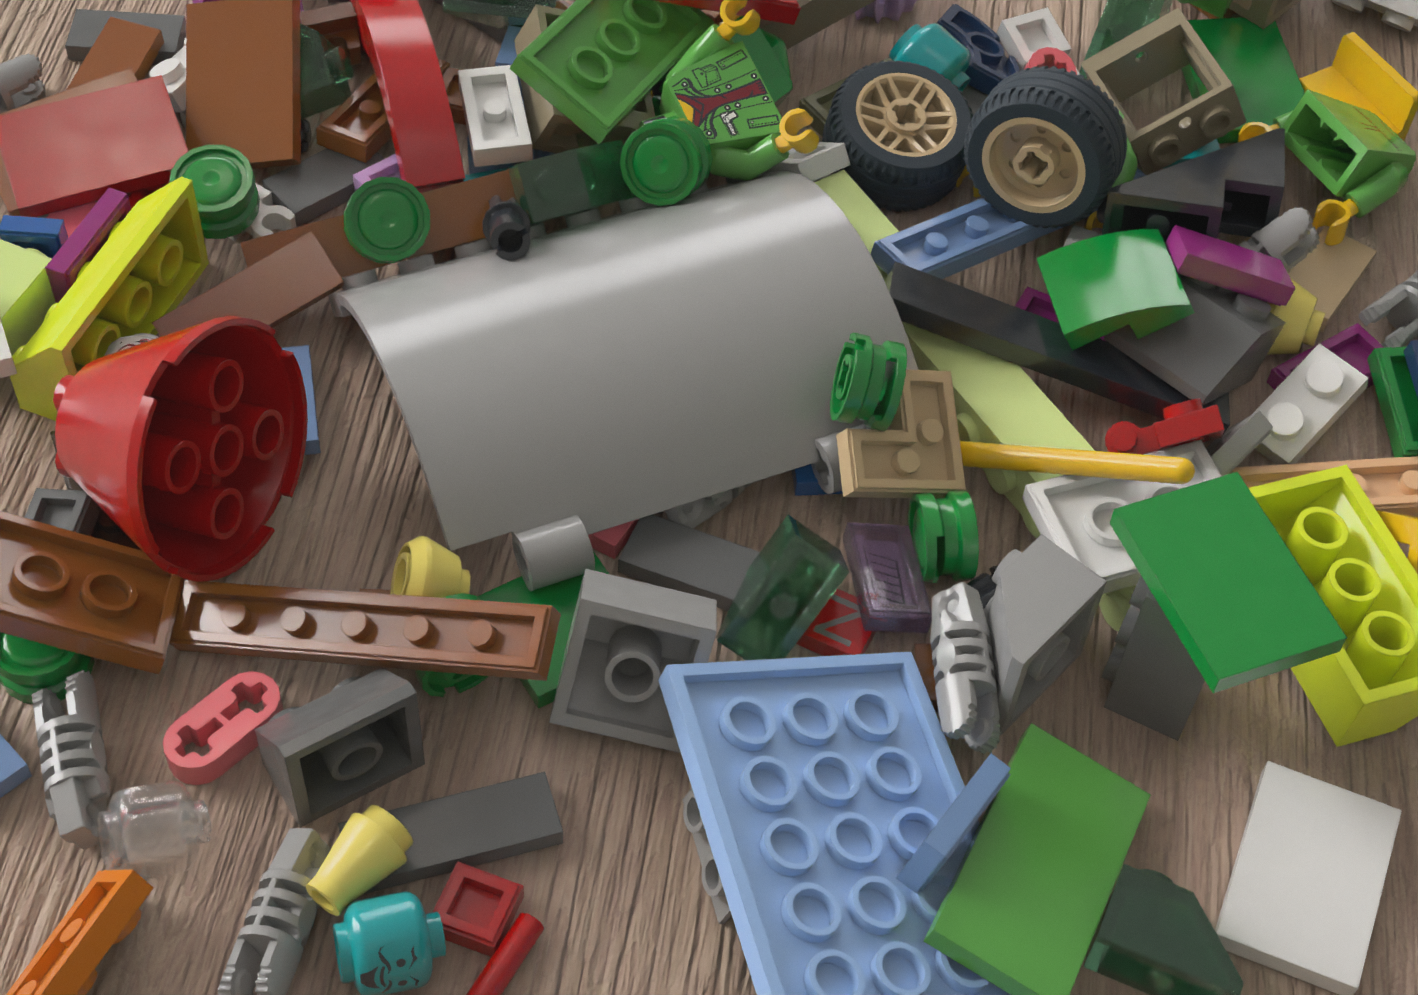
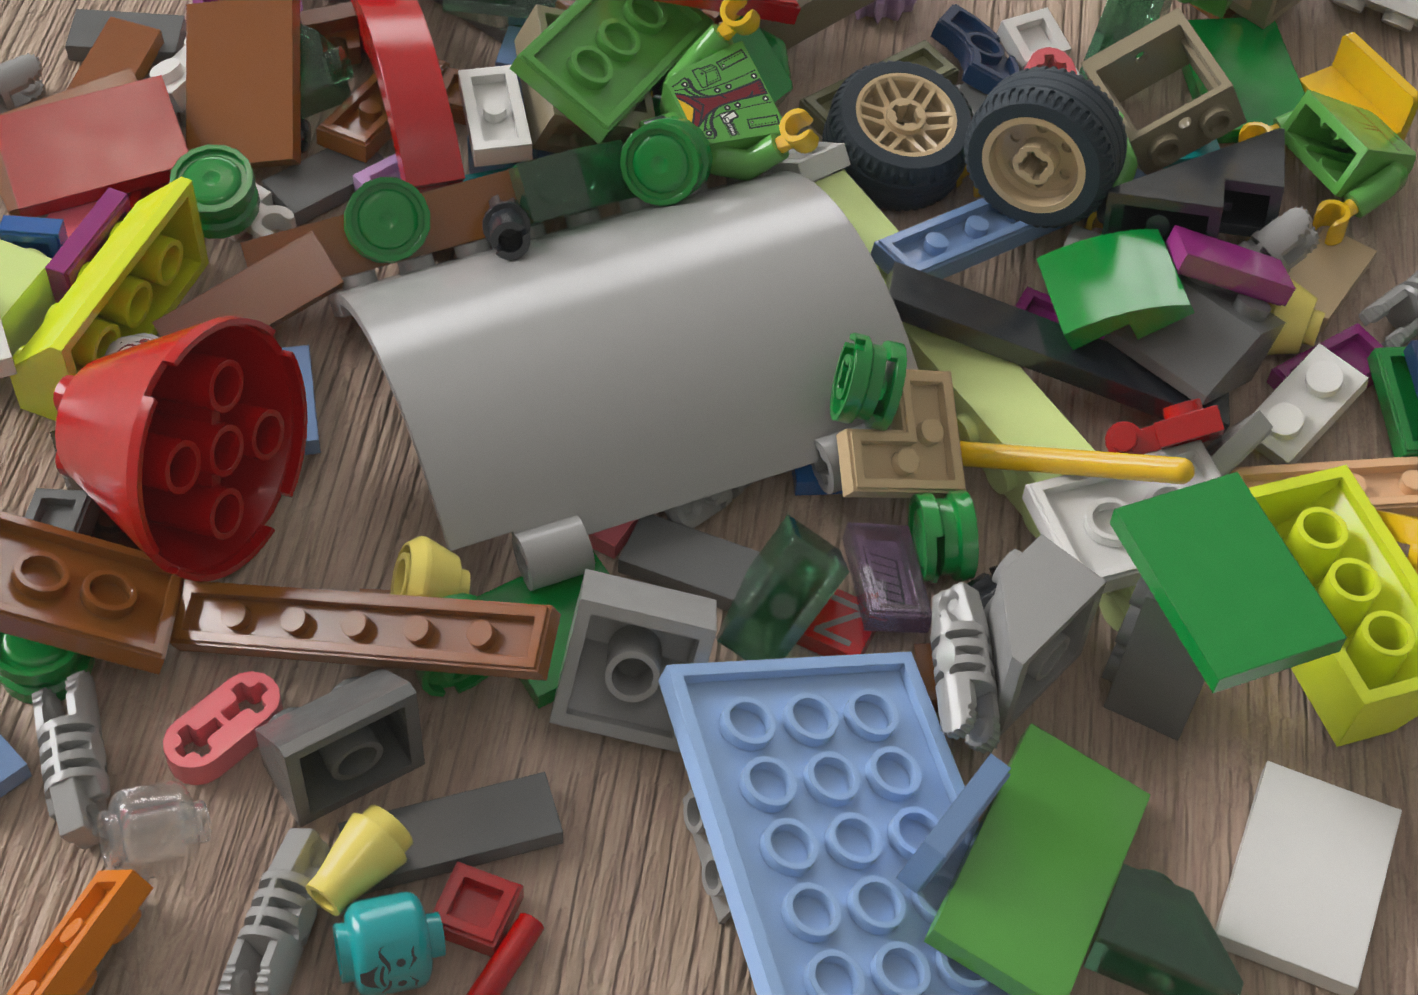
teal head [889,23,971,92] -> none

